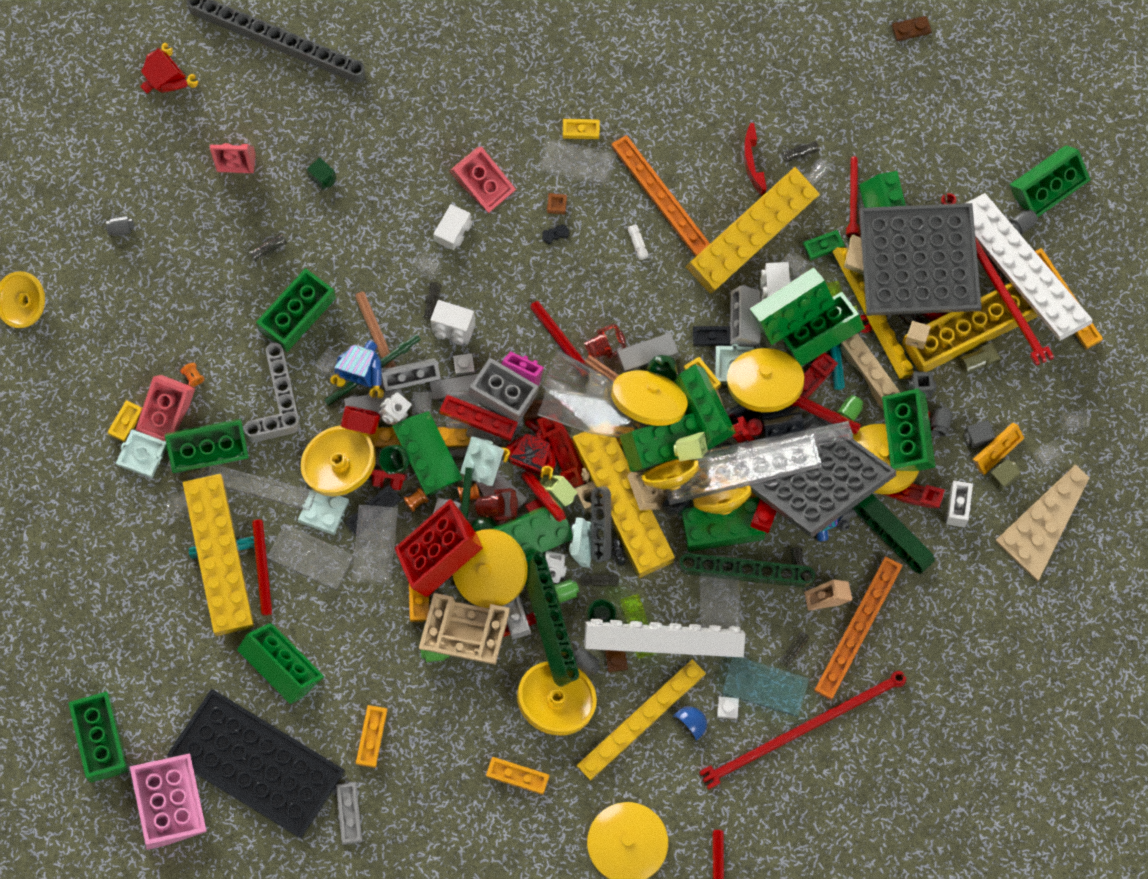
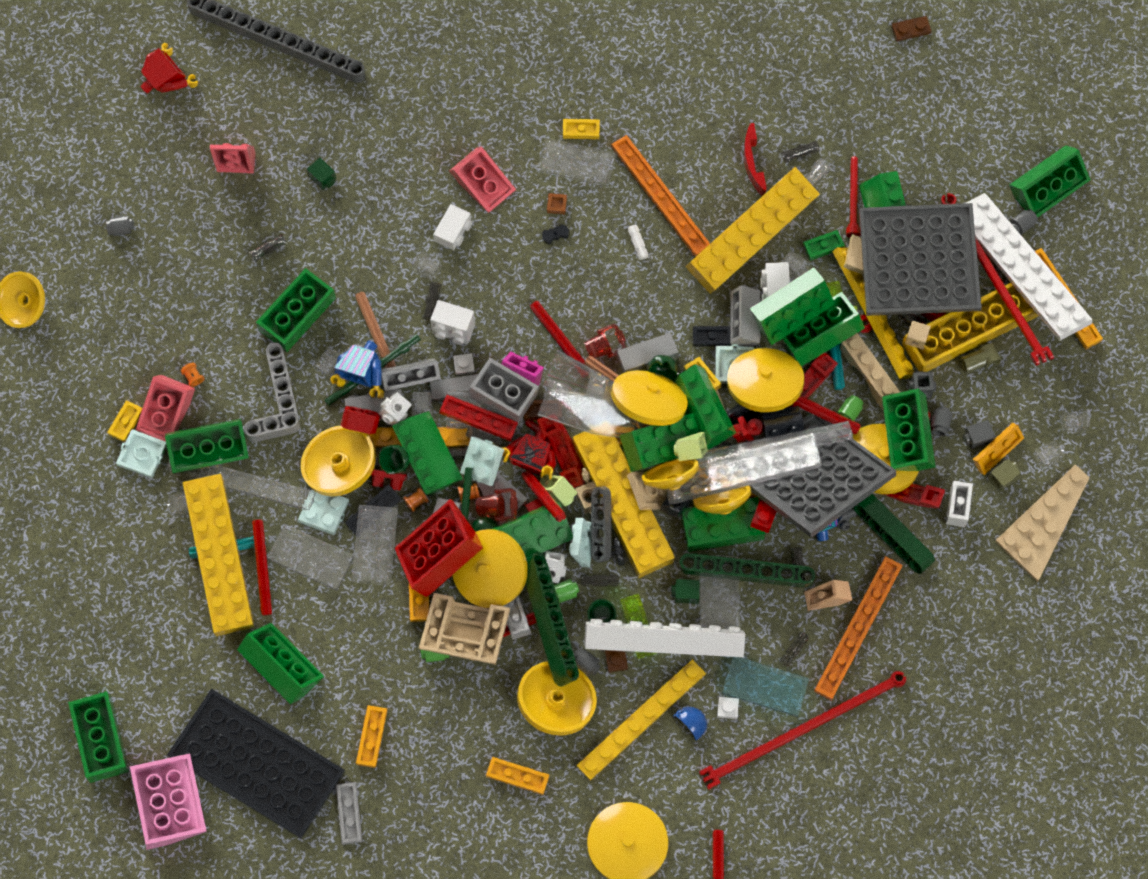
none -> dark green brick [671,579,700,604]

